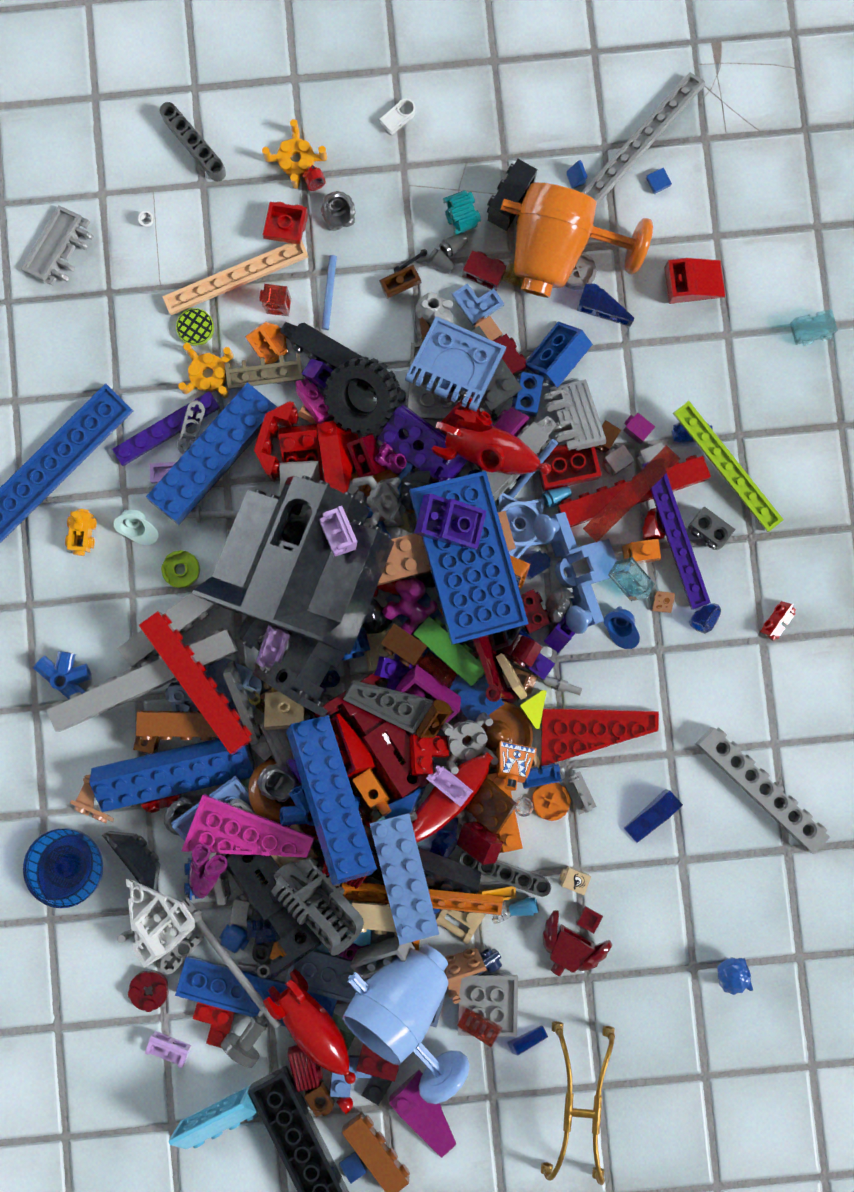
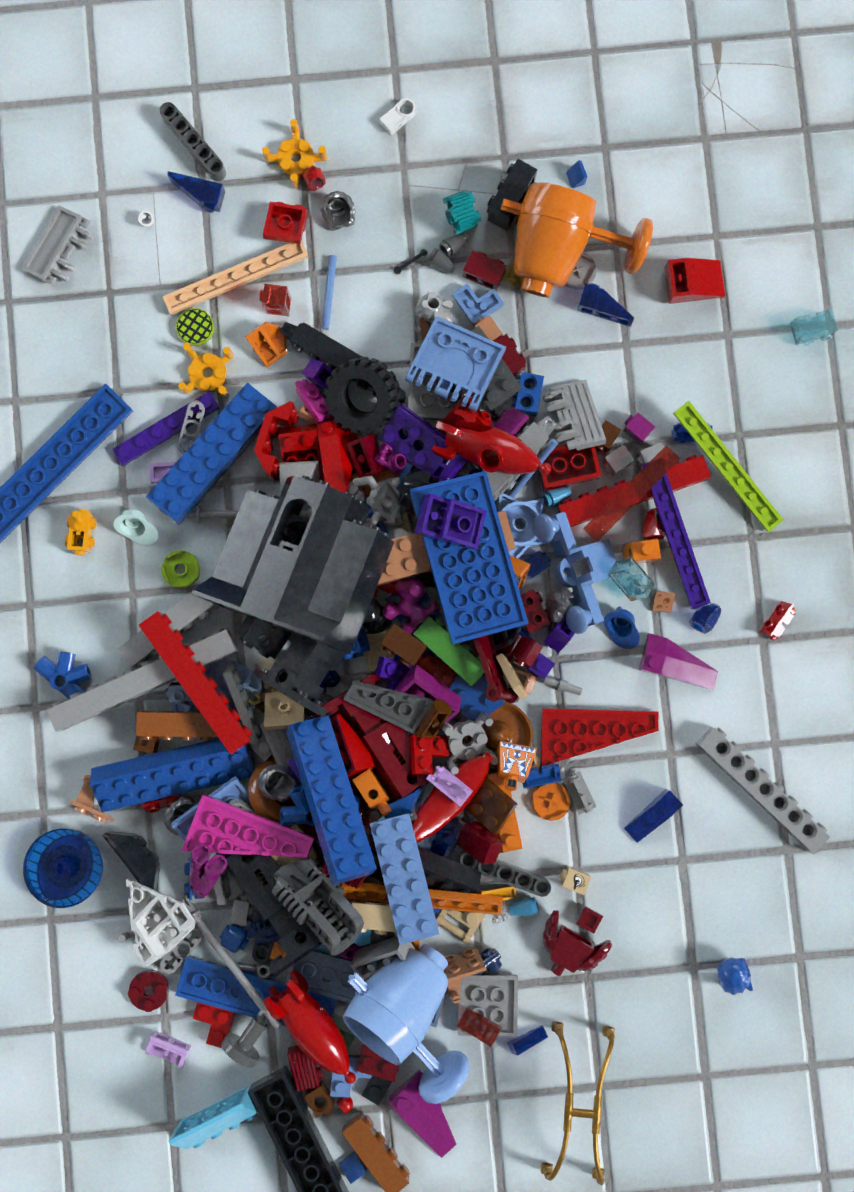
dark tan hinge [225,353,304,389] -> none
lavender hinge [256,625,290,669] -> none
lavender hinge [320,506,357,557] -> none
reddish brown brick [379,265,422,299] -> none
clear wheel [515,796,533,817] -> none
neon yellow slope [519,690,547,729] -> none
blue slope [525,321,593,388] -> none
light grey plate [582,72,705,206] -> none
blue tile [646,167,672,194] -> none
dark grey brick [688,506,736,550] -> none
none -> clear blue slope [167,171,226,213]
none -> magenta wedge [639,633,718,690]

